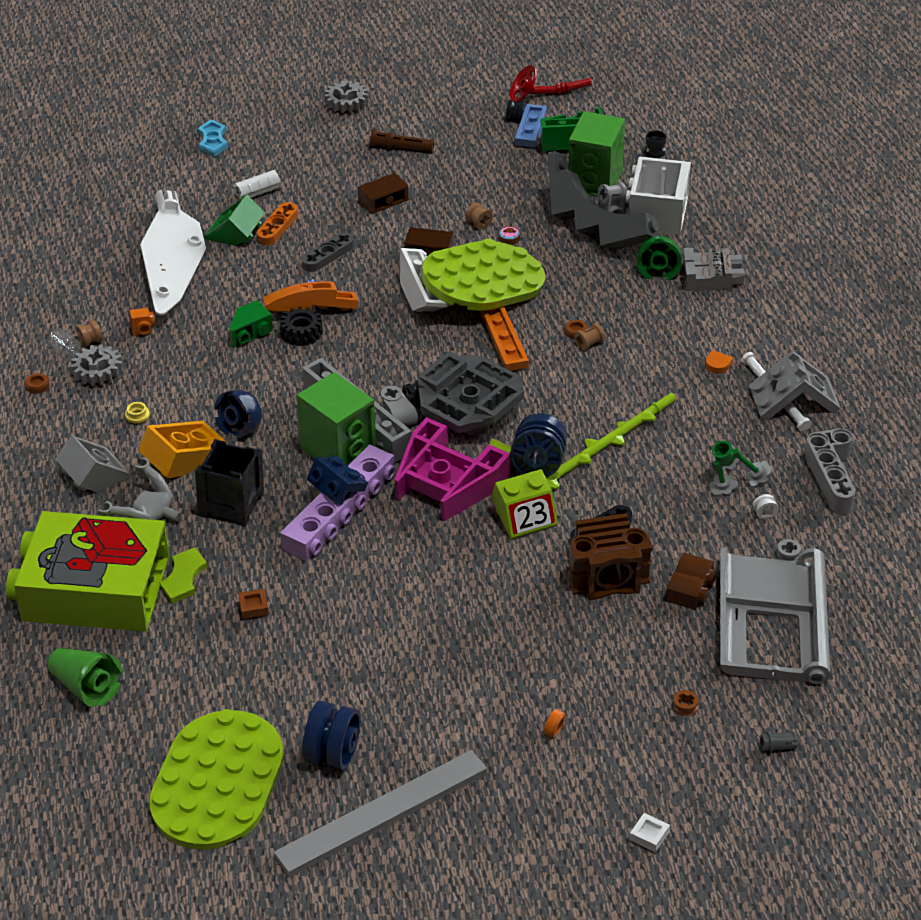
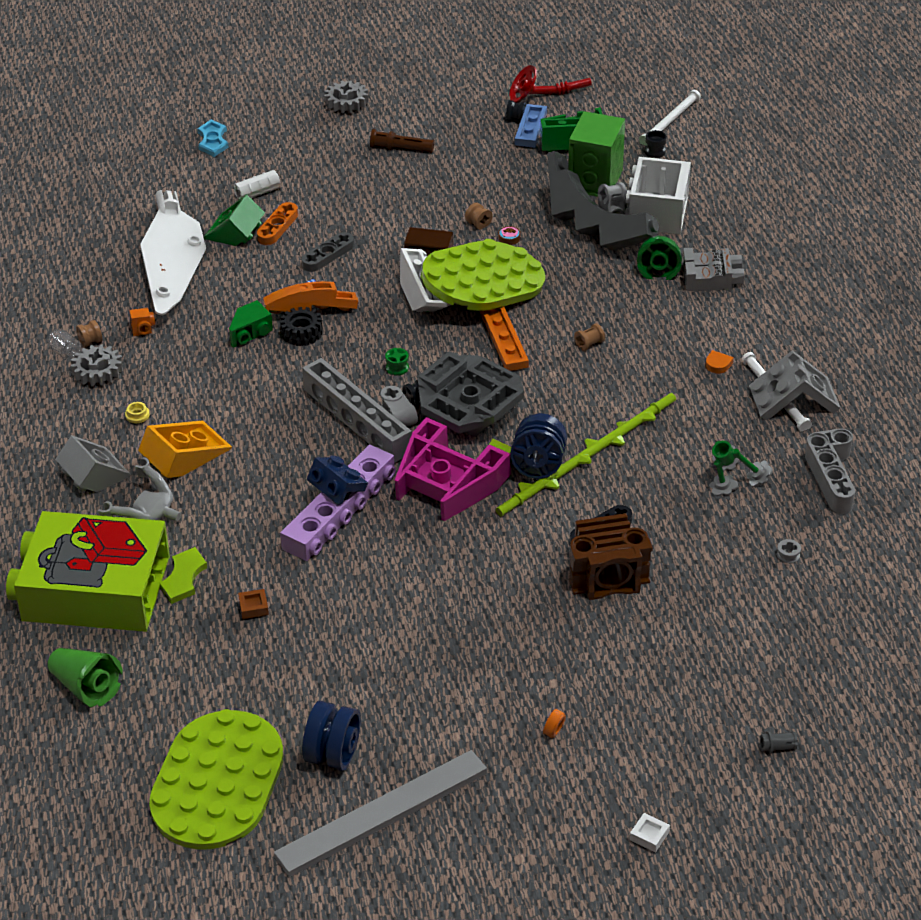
dark orange tile [25,373,50,394] -> none
black container [195,439,264,527] -> none
dark blue cylinder [214,390,262,439] -> none
bright green container [297,372,376,466] -> none
reddish brown brick [358,173,409,214] -> none
lime slope [491,469,558,540] -> none
dark orange tile [565,320,588,339] -> none
reddish brown brick [666,553,717,610] -> none
dark orange bush [673,690,699,716] -> none
light grey piece [720,548,830,684] -> none
white bush [753,494,779,519] -> none
none -> green wheel [385,348,409,376]
none -> white bar [639,90,701,145]

